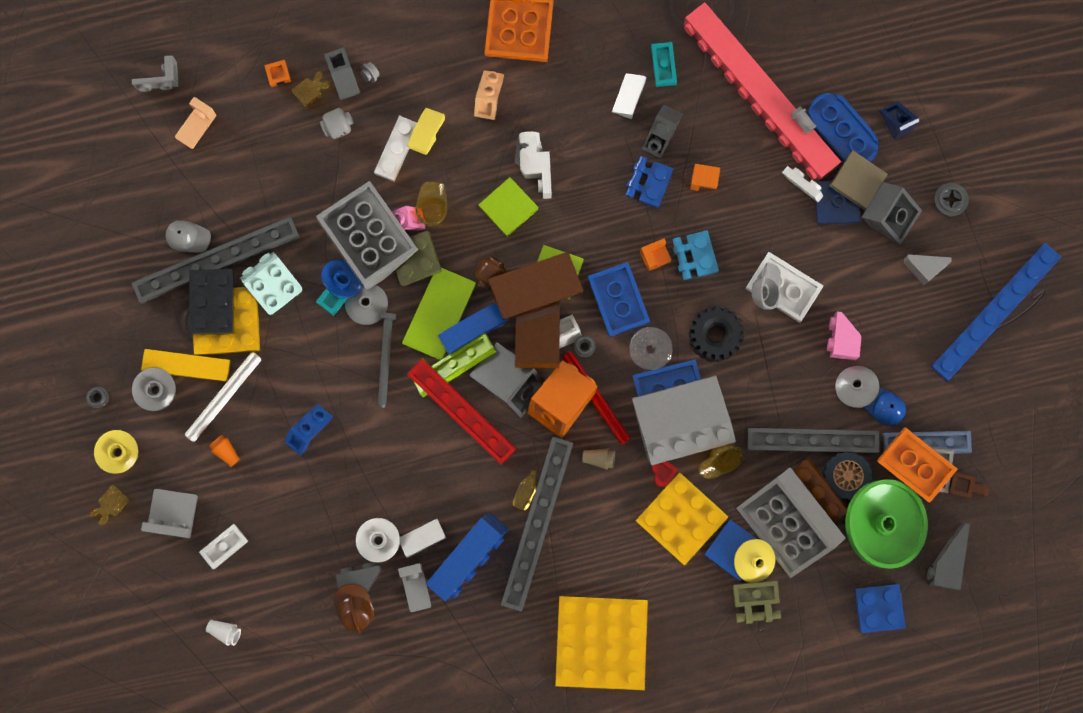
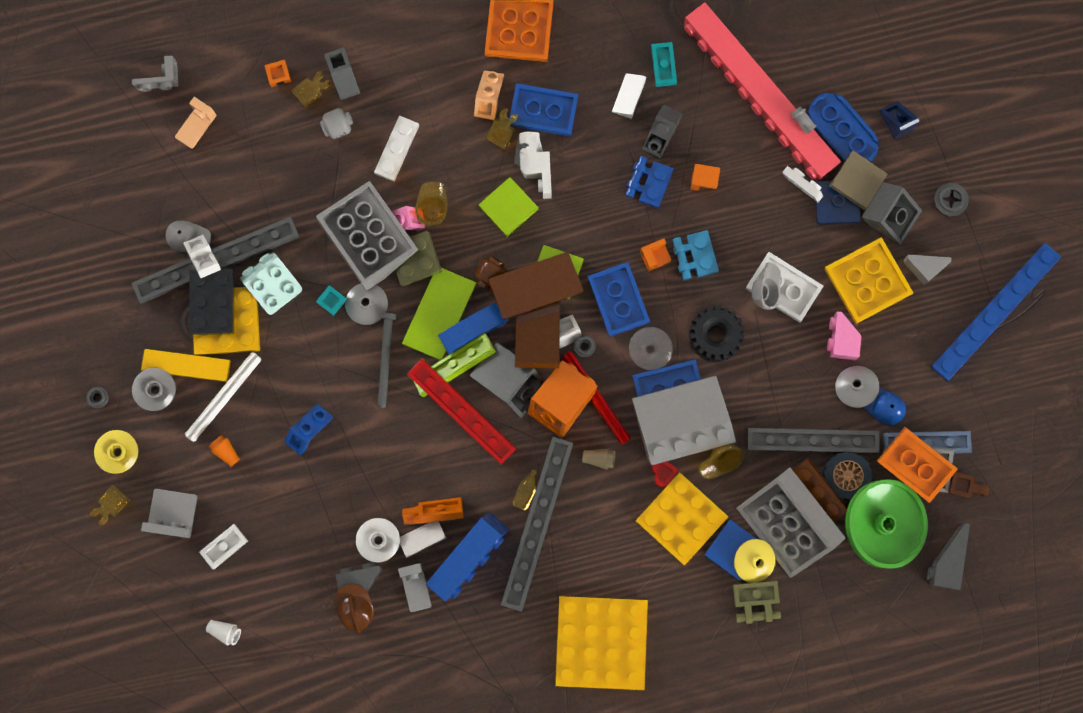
blue dish [321,260,362,298] -> none
light grey plate [360,62,379,83] -> none
light yellow slope [407,108,445,155] -> none
blue plate [854,584,906,633] -> none
none -> white slope [183,235,221,278]
none -> orange hinge [402,497,464,524]
none -> clear yellow plate [486,108,518,149]
none -> blue plate [508,83,578,137]
none -> yellow plate [824,237,913,324]

